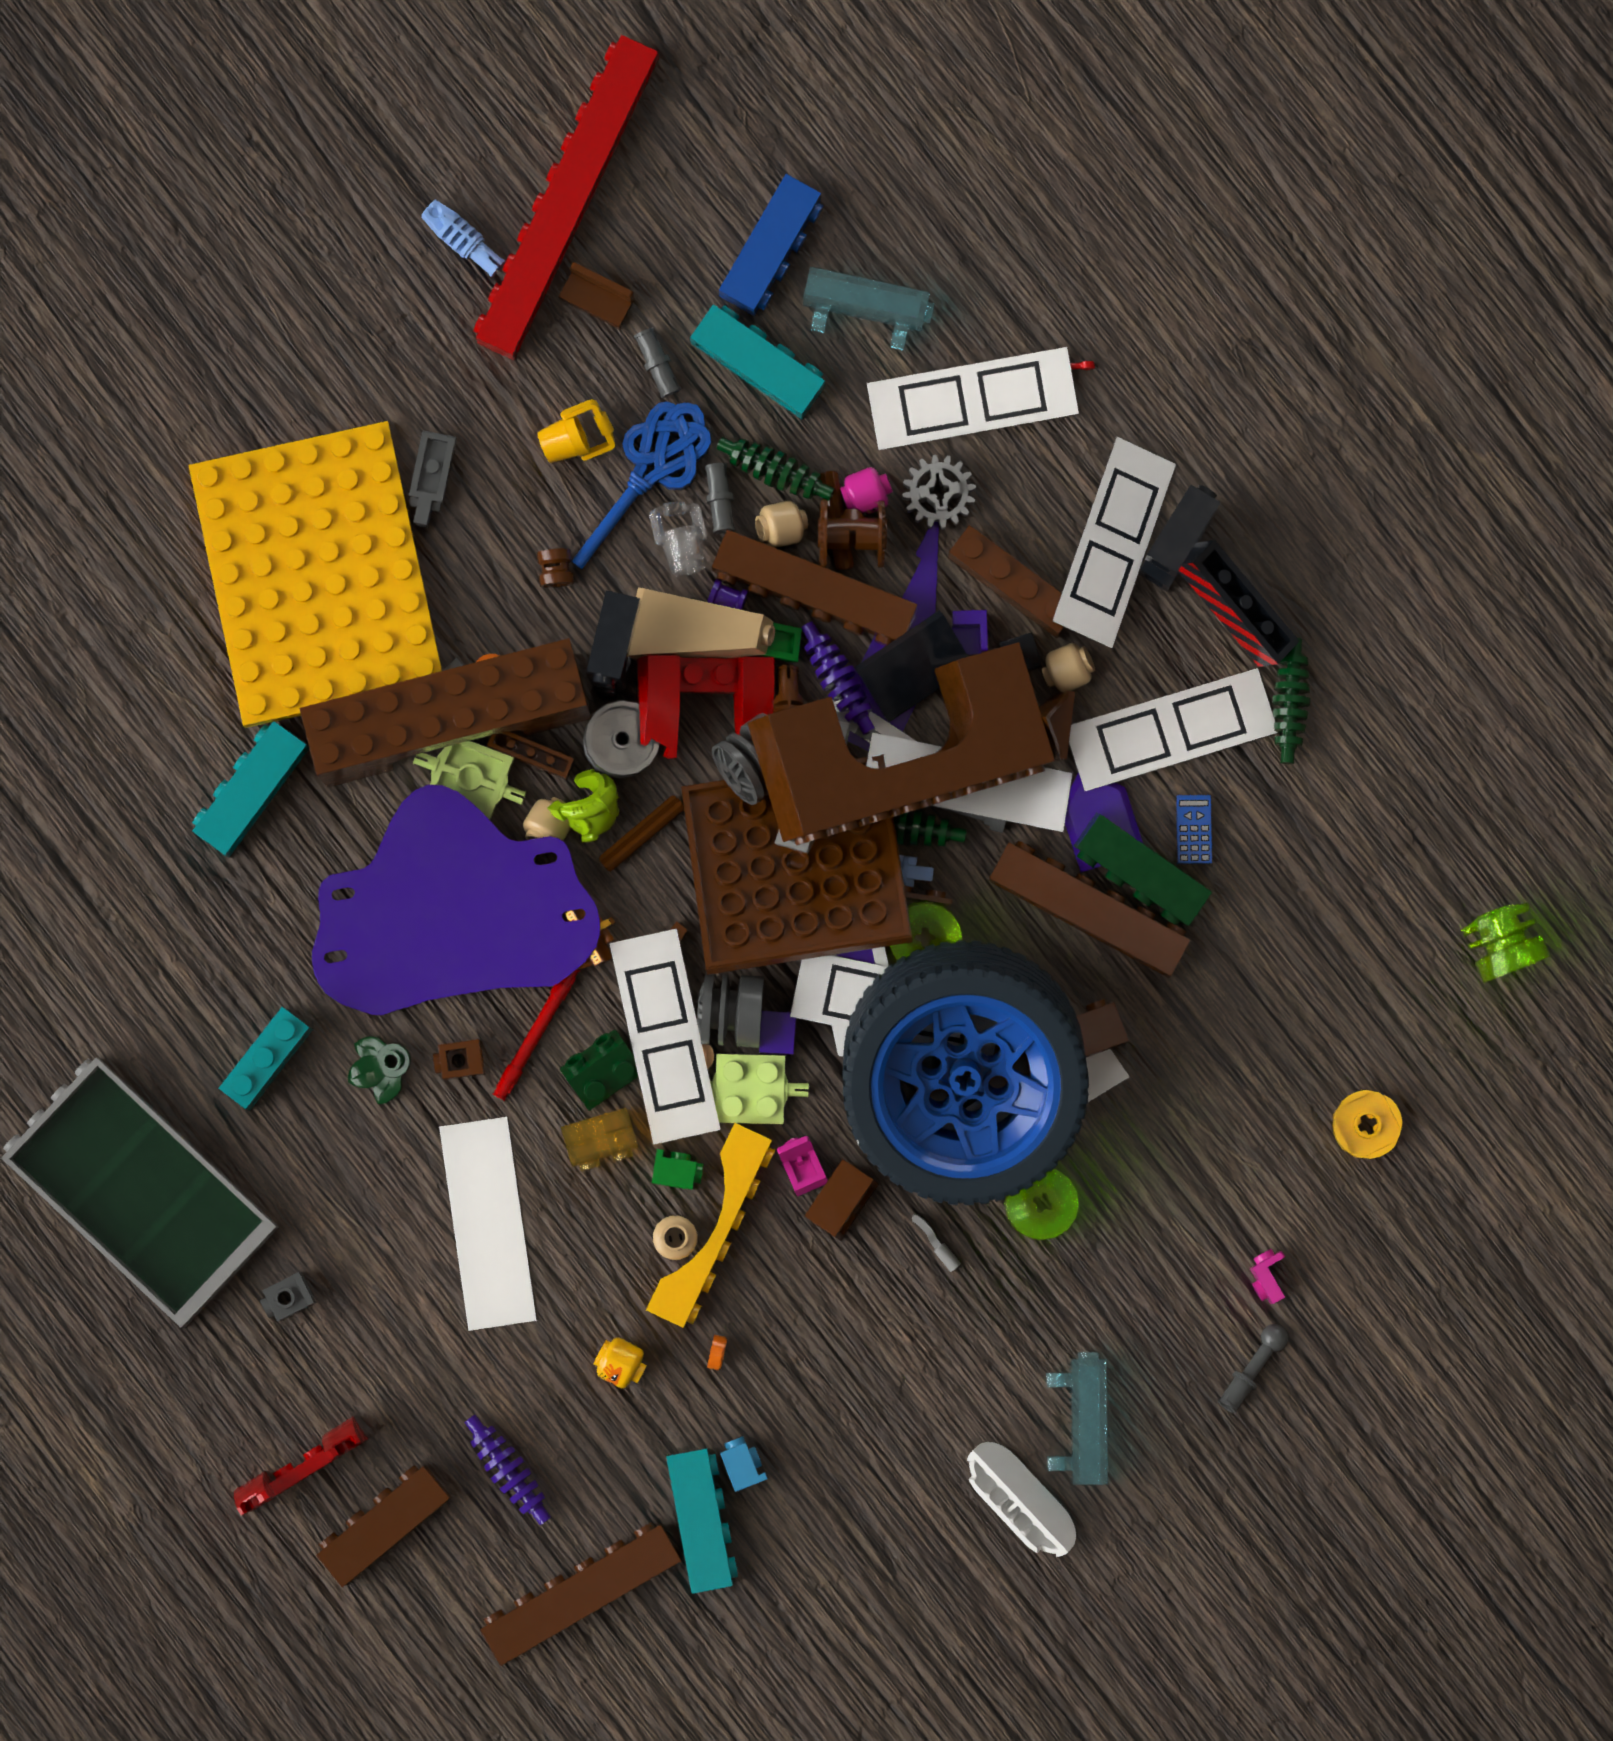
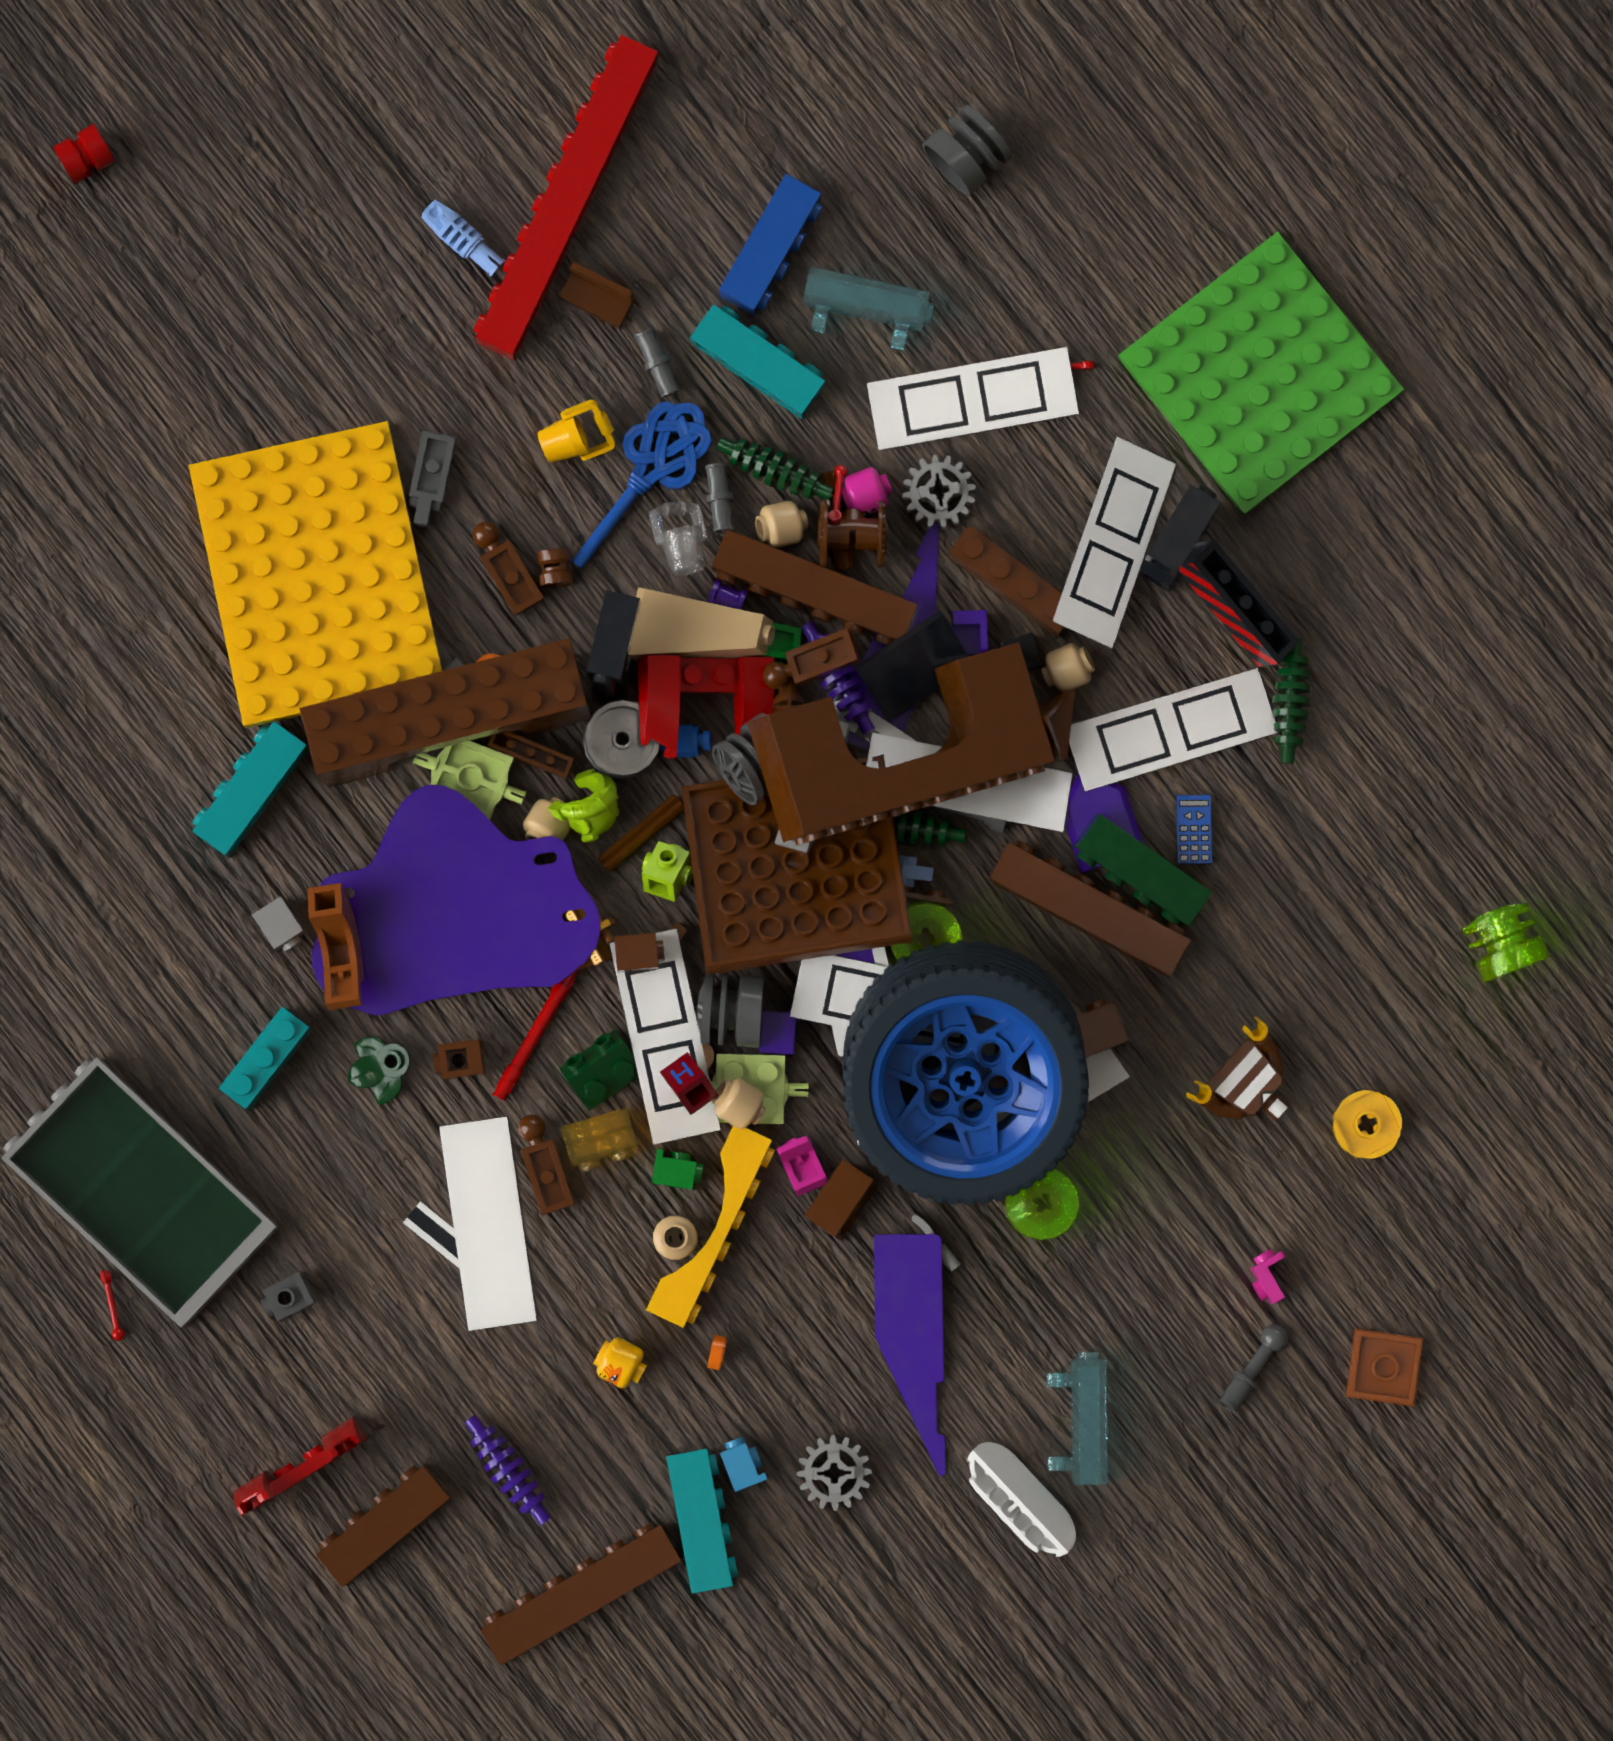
none -> red wheel [53,123,116,185]
none -> red hinge [100,1270,125,1341]
none -> light grey brick [252,896,306,953]
none -> dark orange arch [307,883,364,1010]
none -> sticker [403,1201,460,1269]
none -> reddish brown plate [472,521,544,617]
none -> reddish brown plate [518,1115,575,1215]
none -> reddish brown brick [614,933,665,973]
none -> lime brick [642,841,693,902]
none -> blue arm [660,724,713,758]
none -> dark red brick [660,1052,719,1115]
none -> tan head [712,1078,765,1129]
none -> reddish brown plate [763,628,861,689]
none -> light grey gear [797,1435,872,1511]
none -> red hinge [828,465,847,524]
none -> dark purple sticker [874,1234,945,1476]
none -> dark grey wheel [922,104,1012,196]
none -> bright green plate [1117,231,1404,516]
none -> torso [1186,1016,1289,1121]
none -> dark orange tile [1345,1328,1424,1407]

